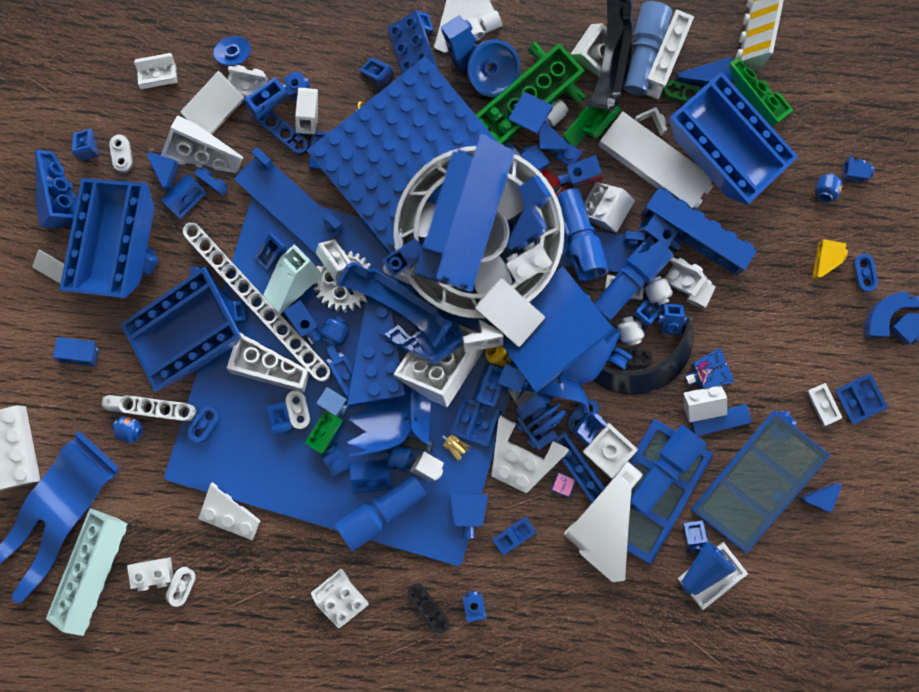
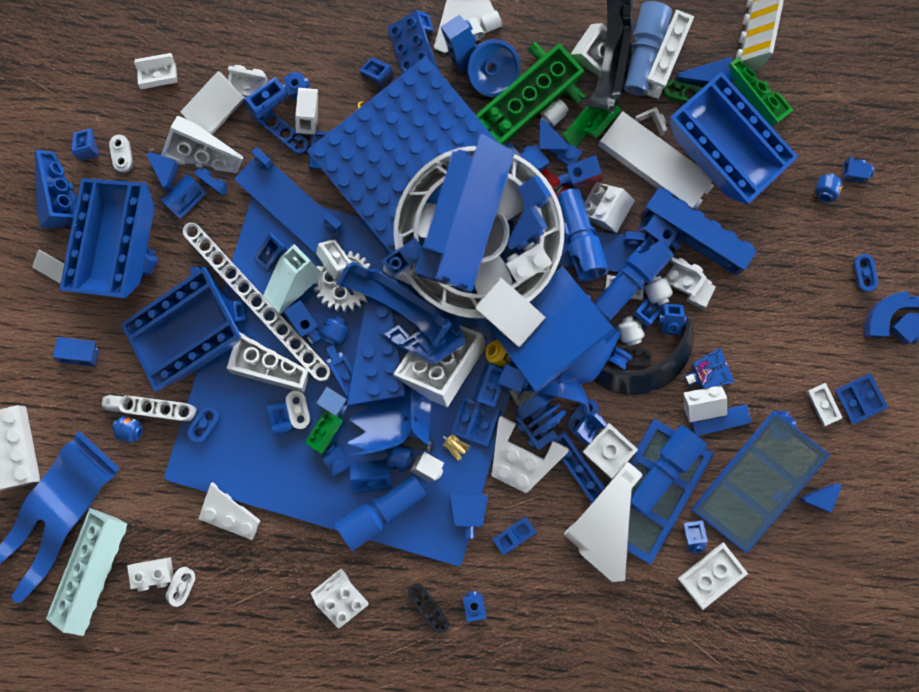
blue dish [214,36,251,66] -> none
white slope [463,320,503,353] -> none
blue piece [508,92,553,134] -> none
bright pink tile [551,472,576,497] -> none
blue cone [682,541,736,596] -> none
yellow slope [812,239,848,280] -> none

